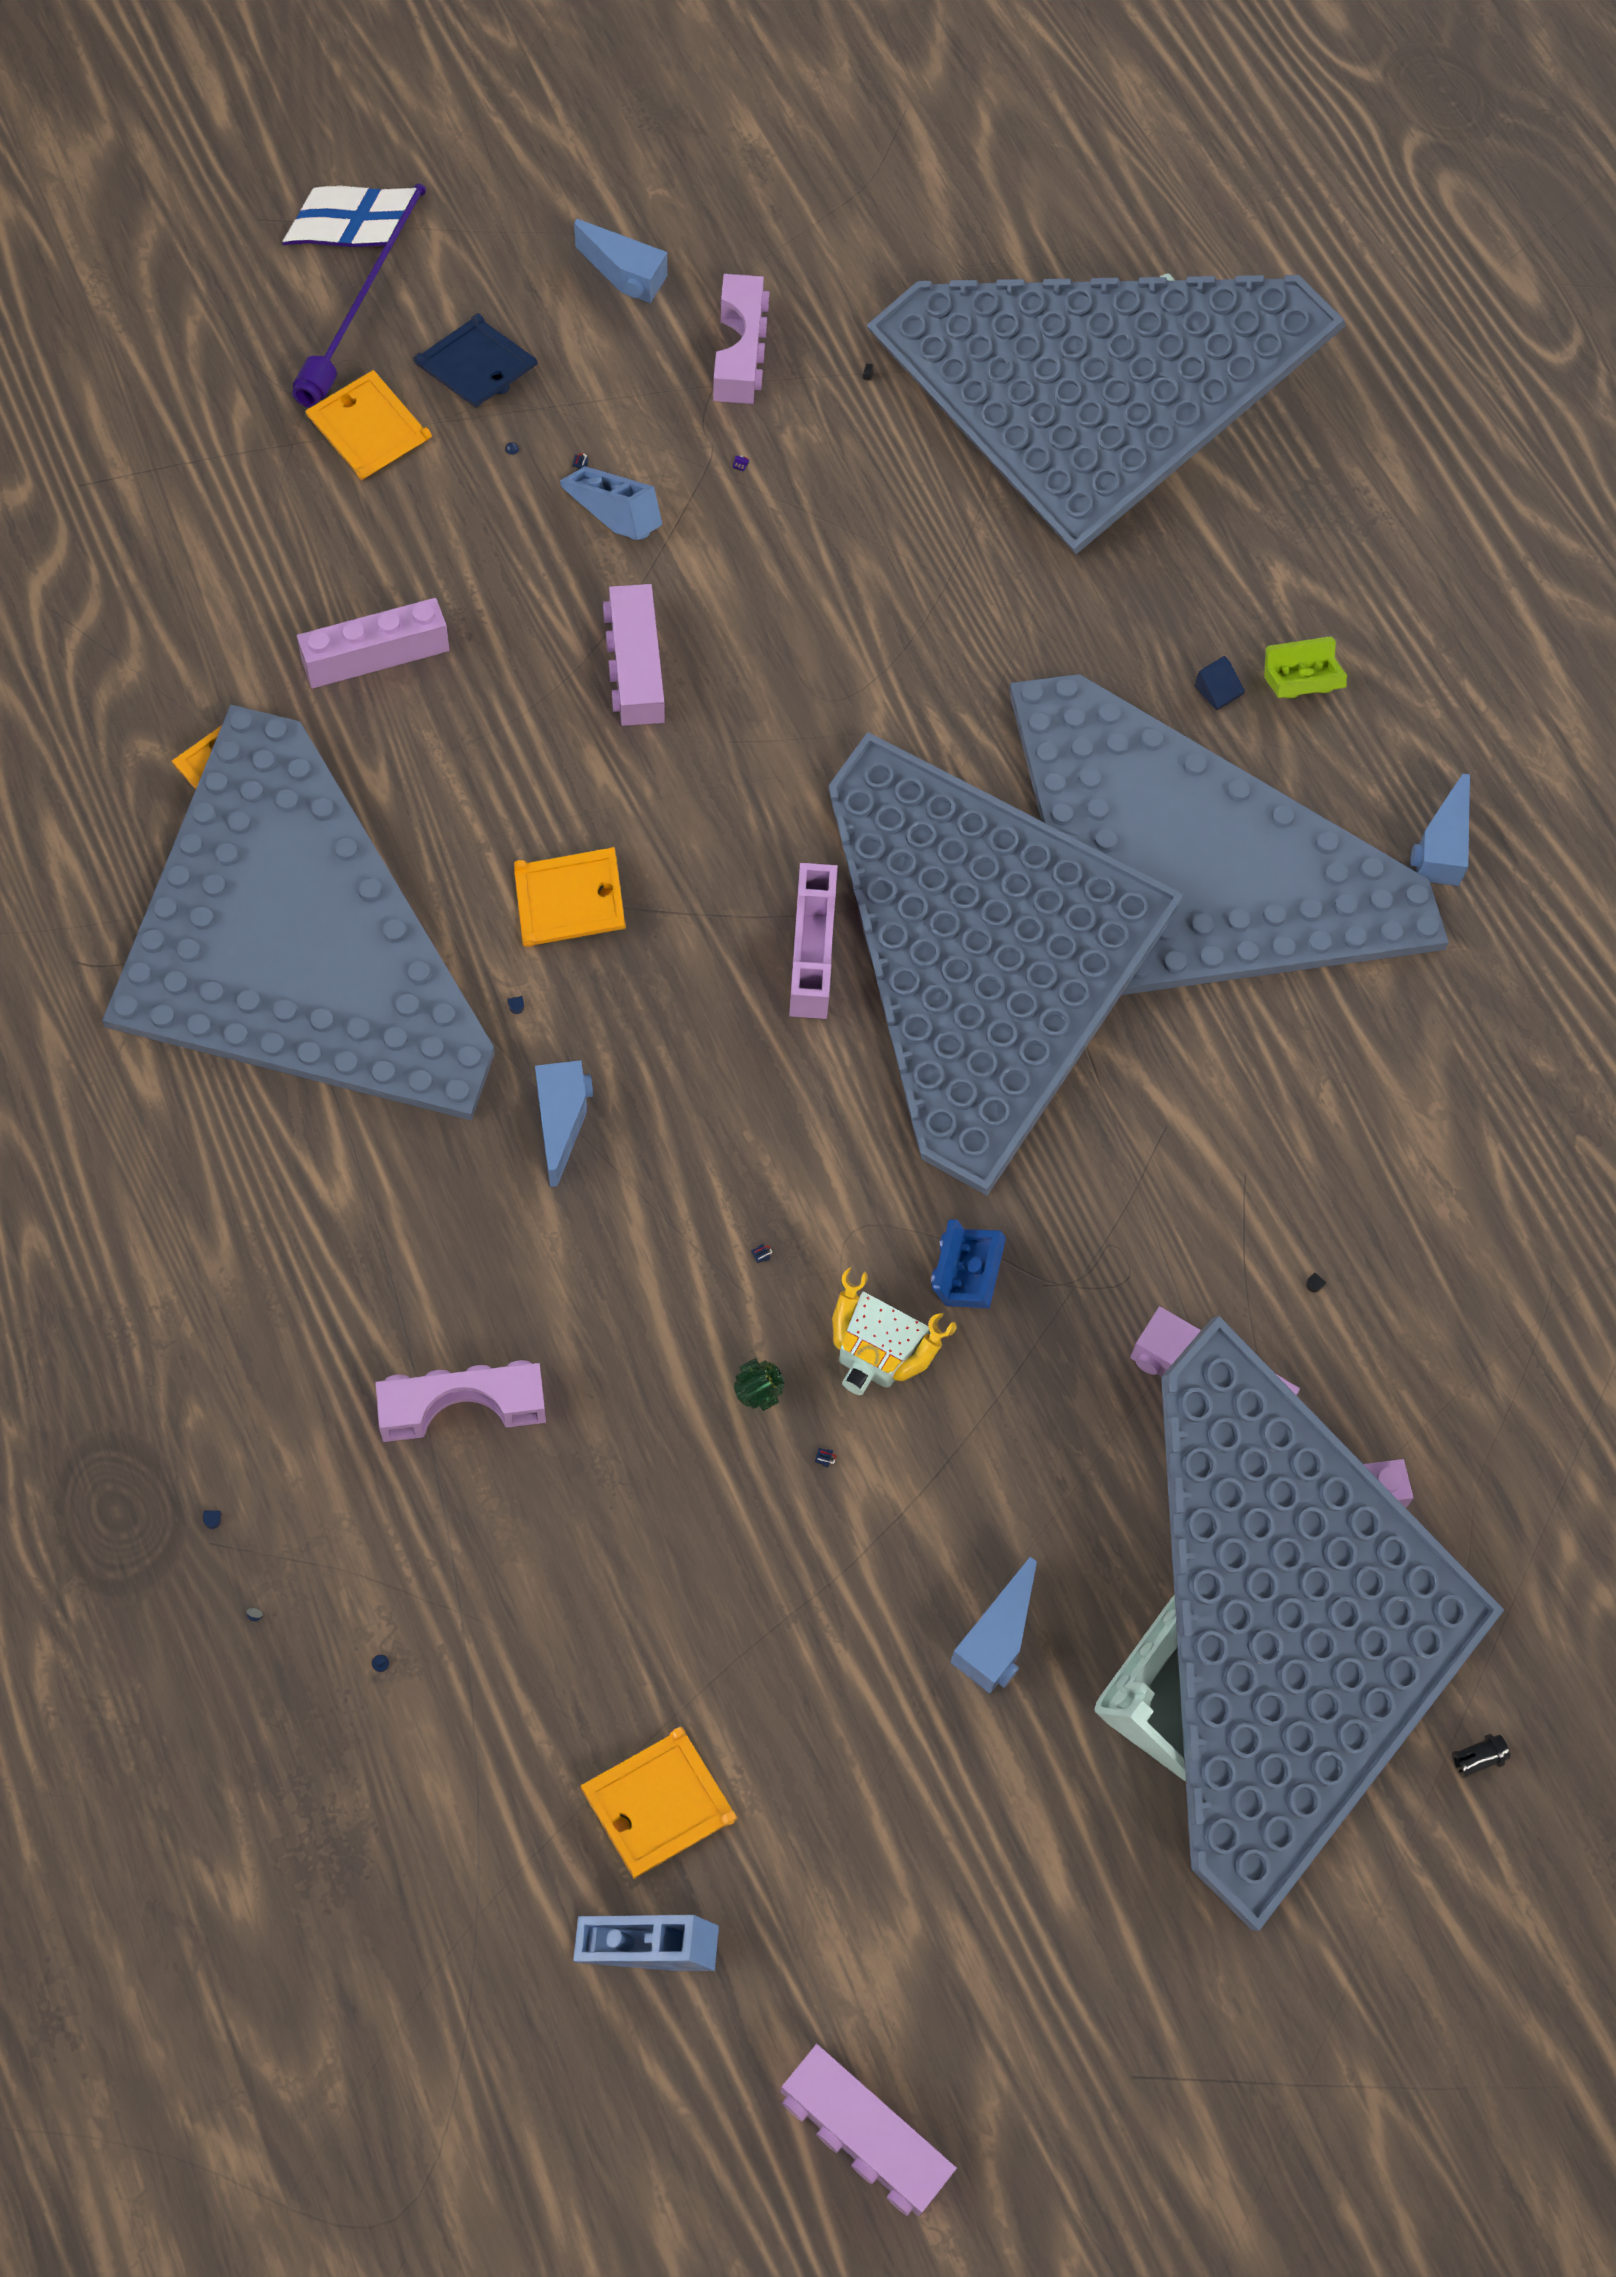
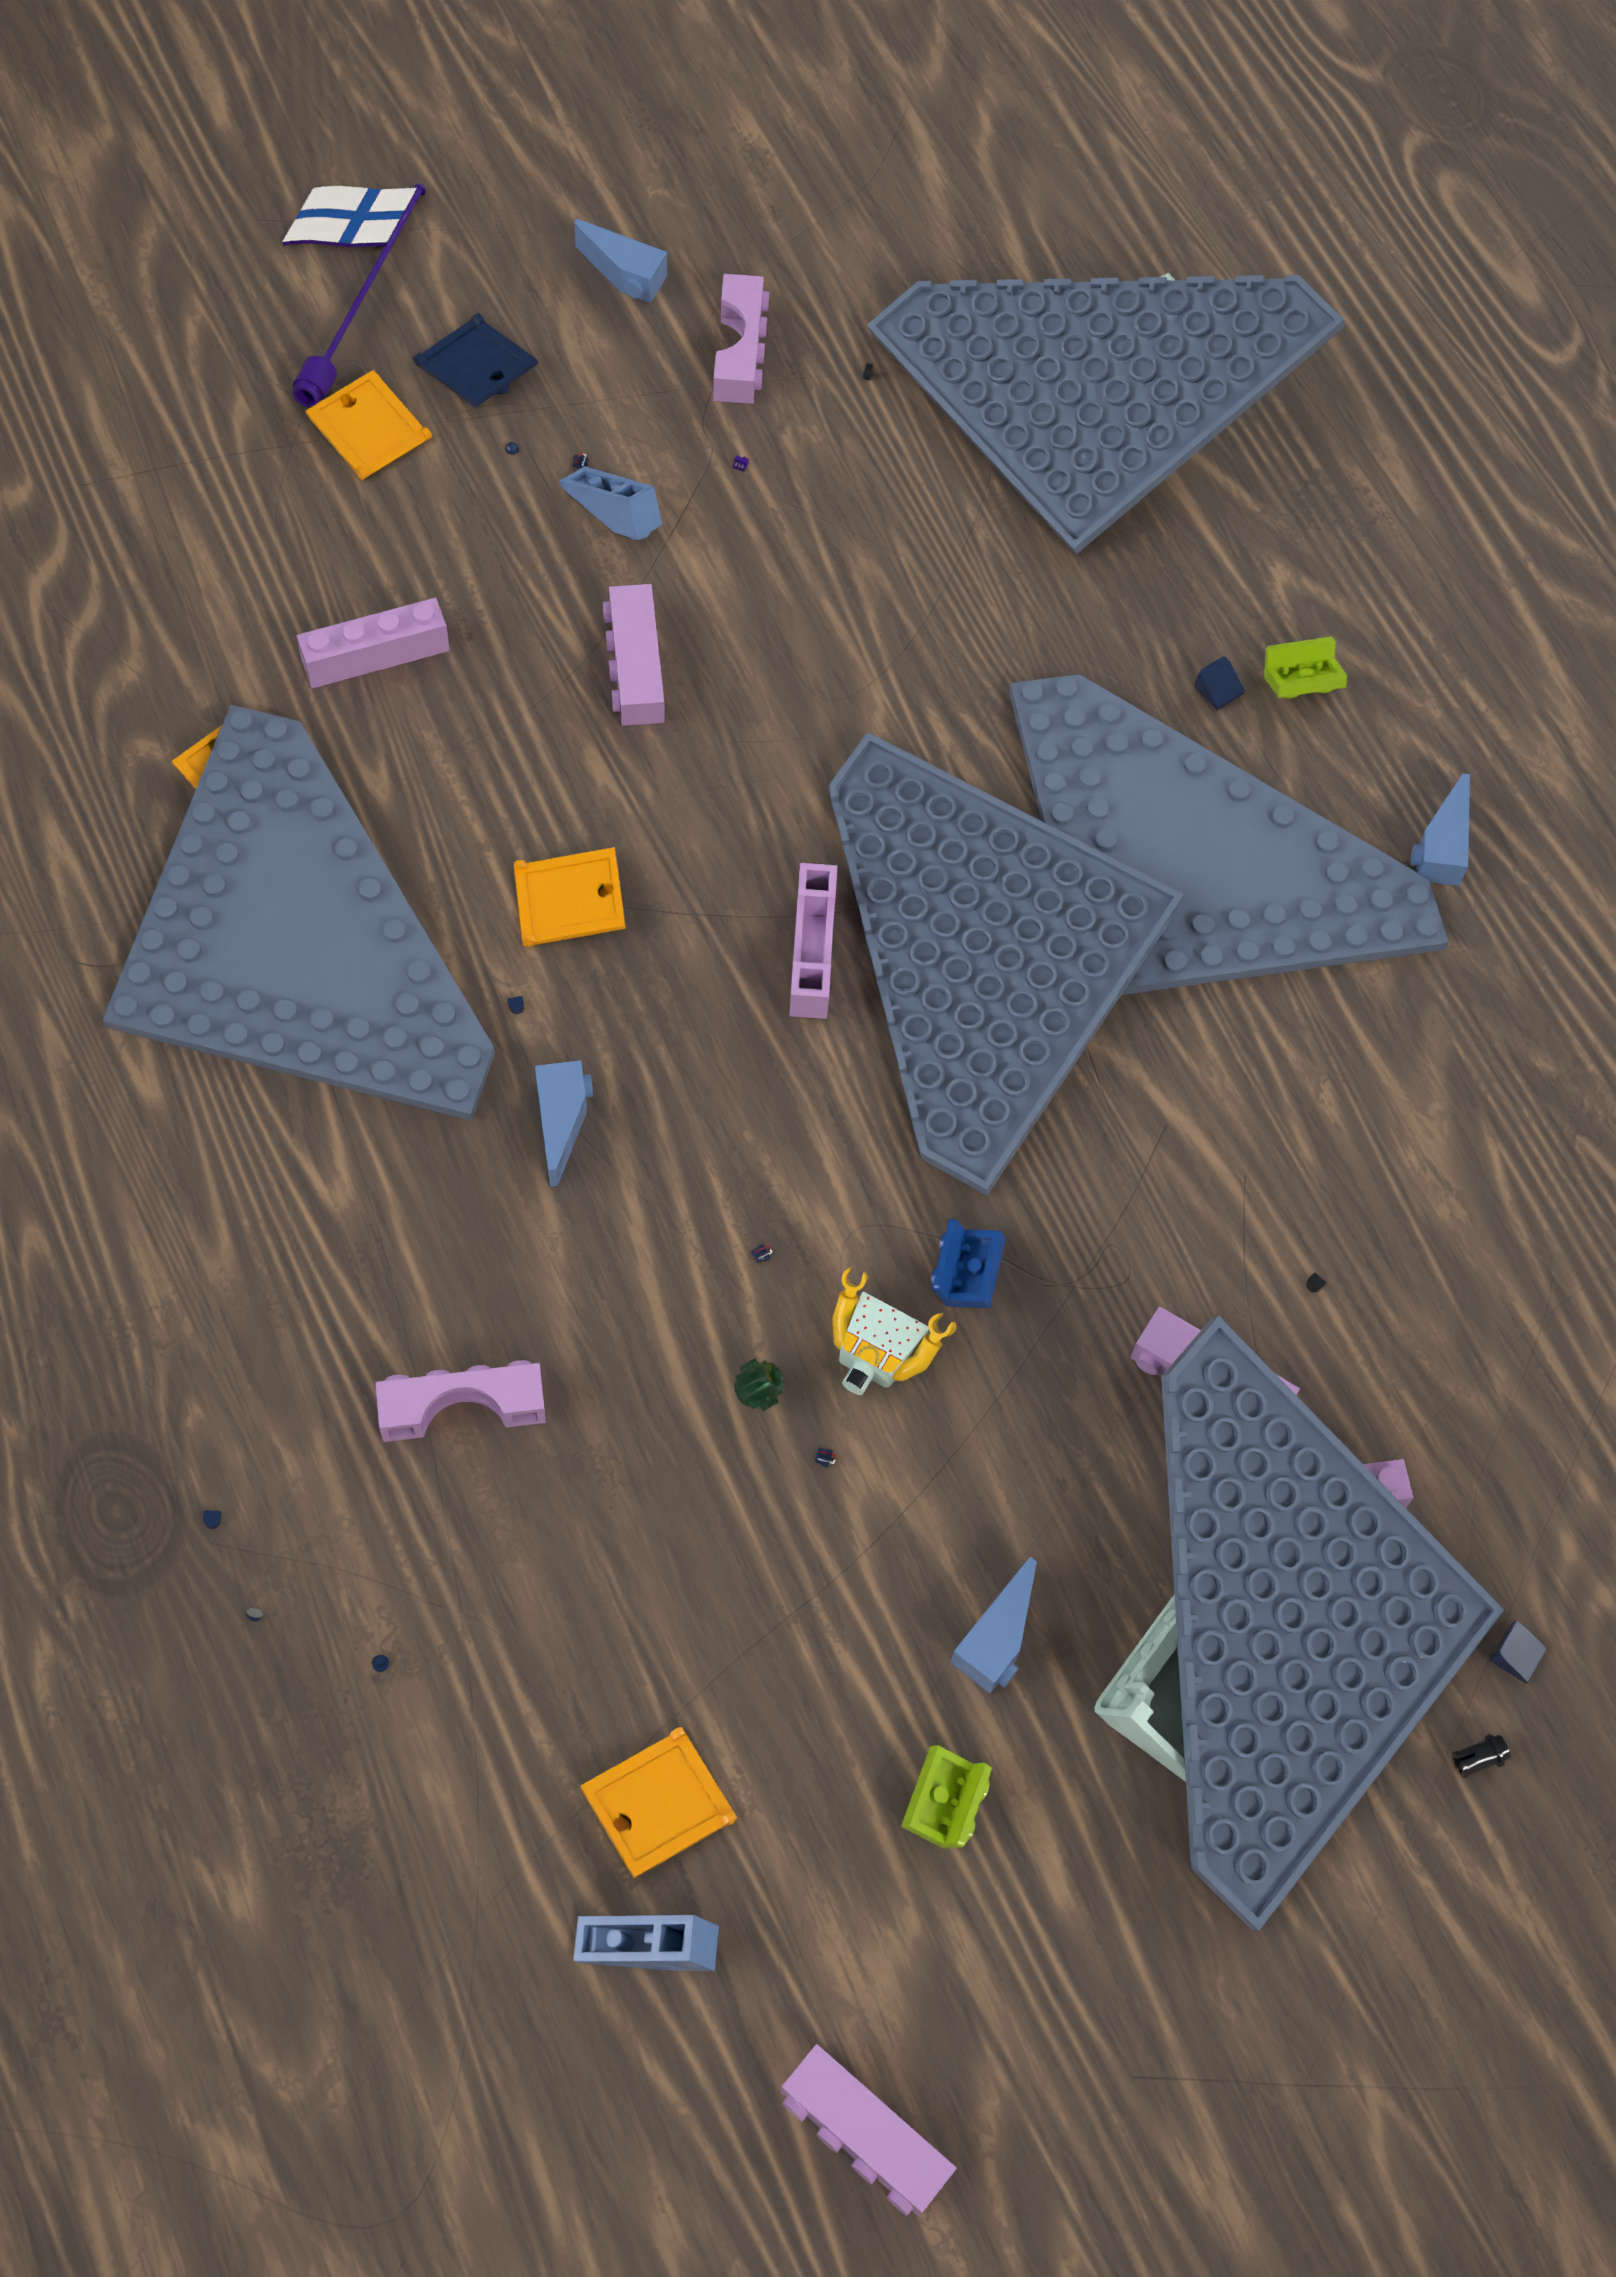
none -> lime bracket [901,1745,992,1848]
none -> slope [1489,1620,1547,1684]

